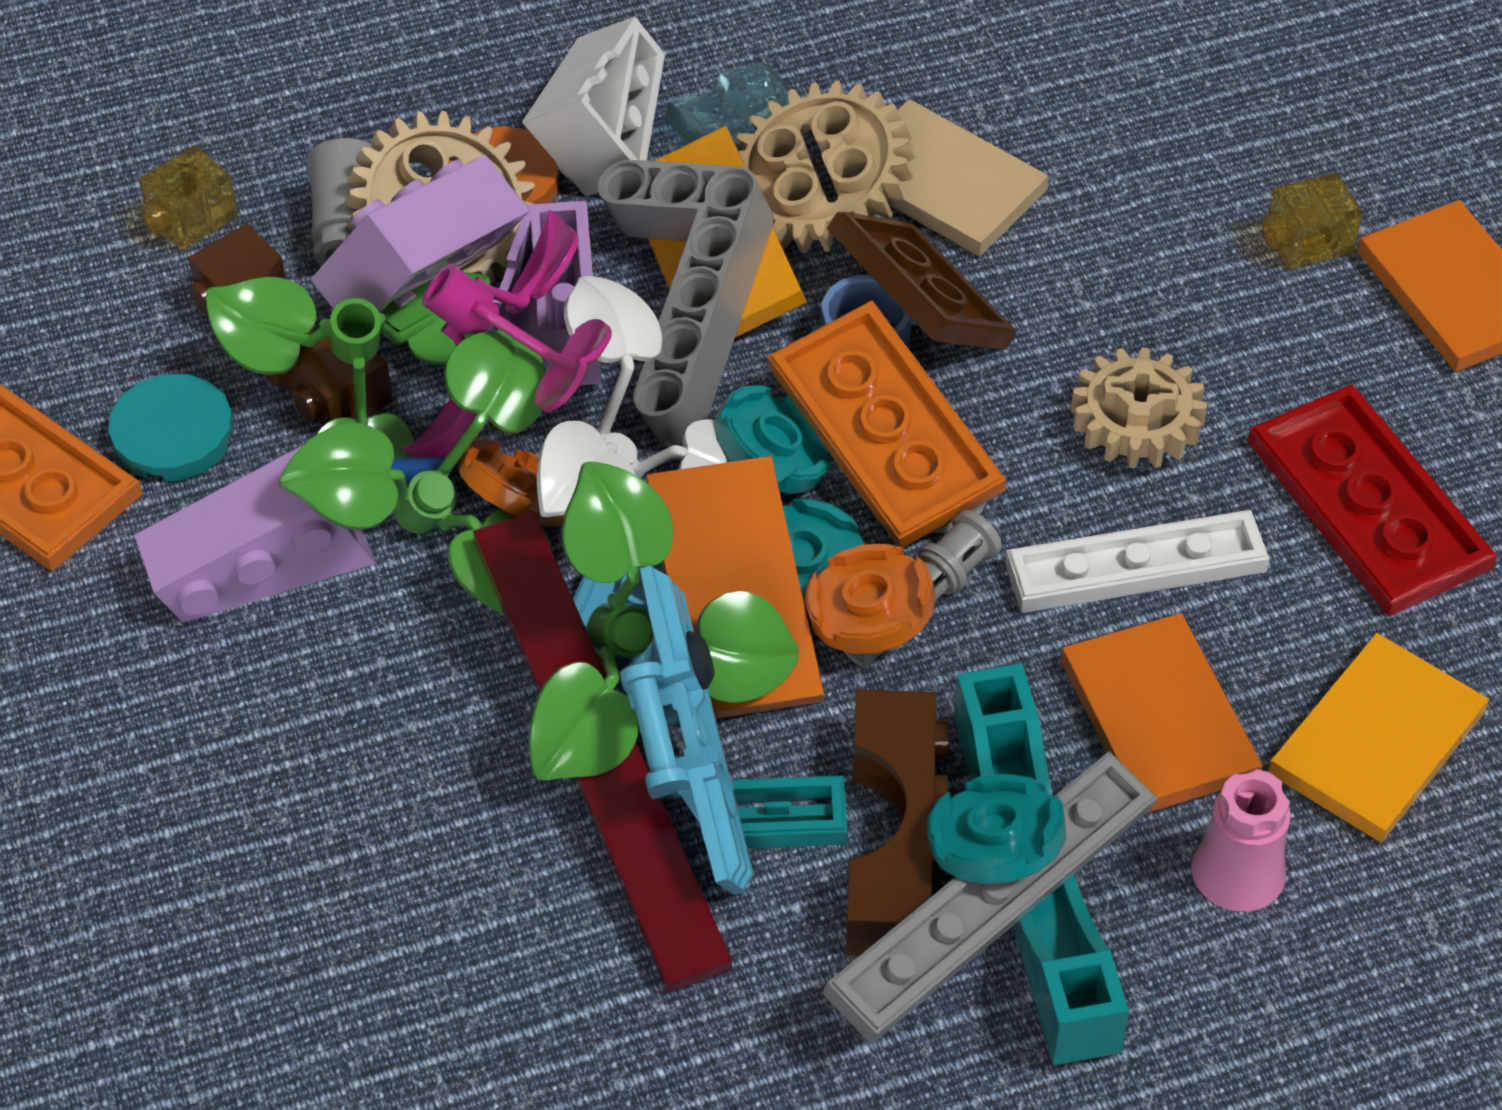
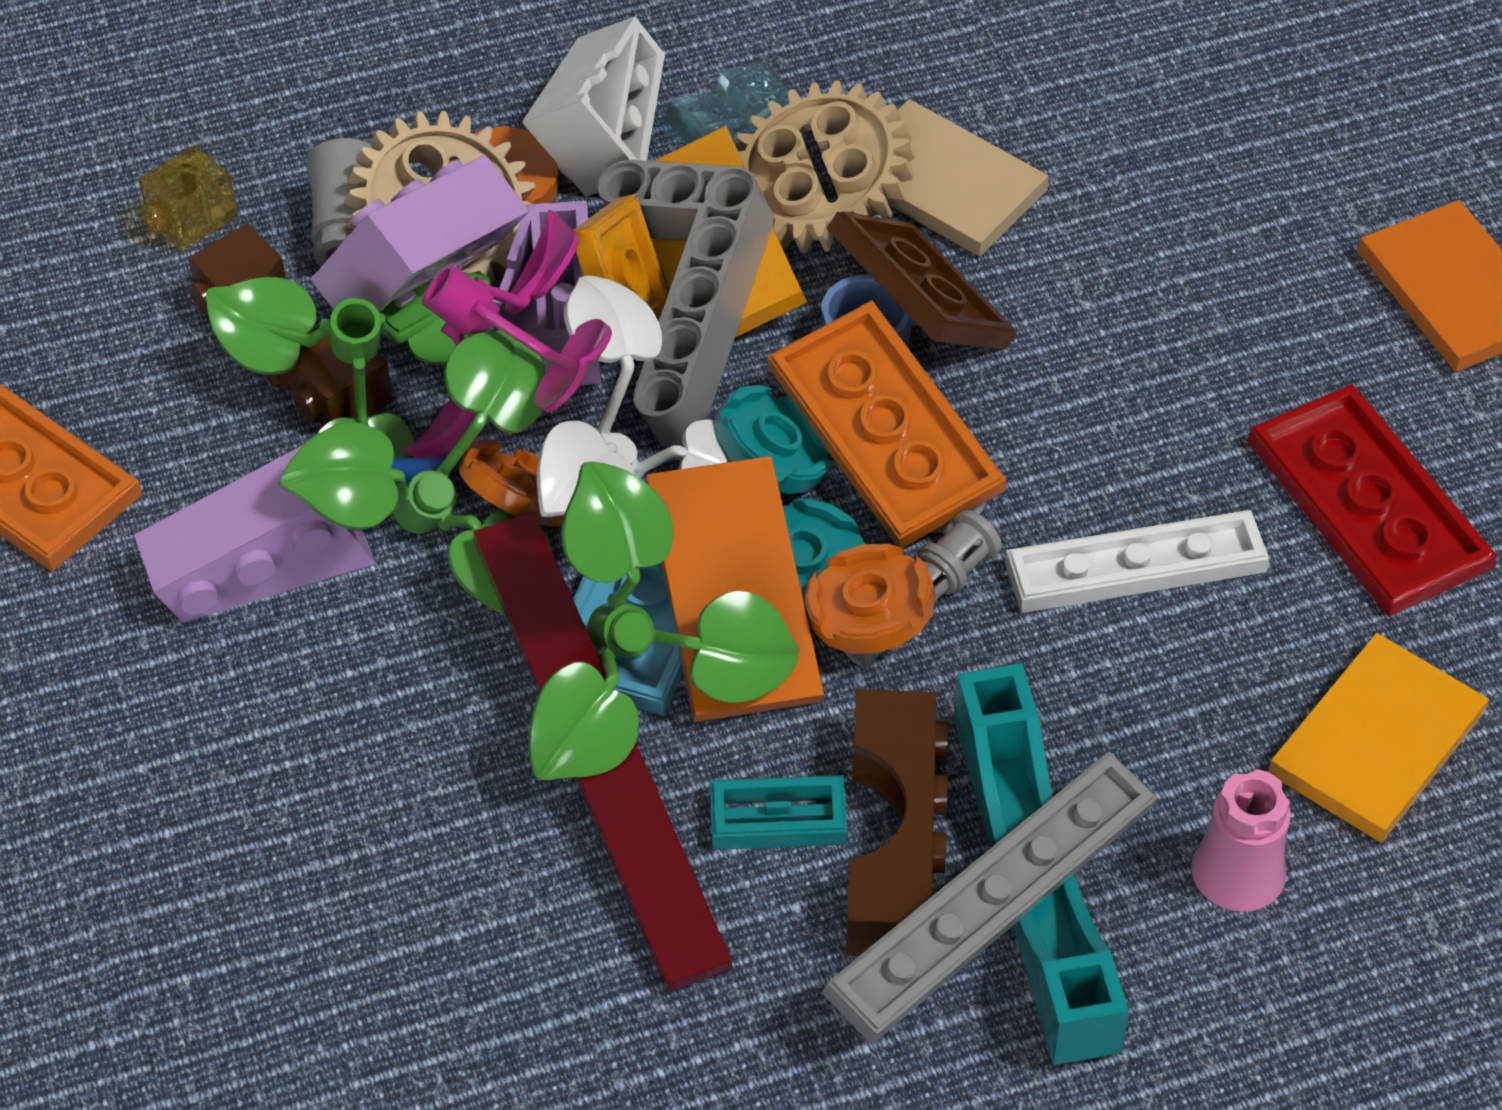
teal tile [108,374,234,481] -> none
medium azure piece [620,565,754,895] -> none
teal tile [927,774,1067,884] -> none
orange tile [1061,613,1263,813] -> none
tan gear [1071,347,1207,469] -> none
clear yellow brick [1263,172,1362,270] -> none
none -> light orange tile [574,194,668,318]

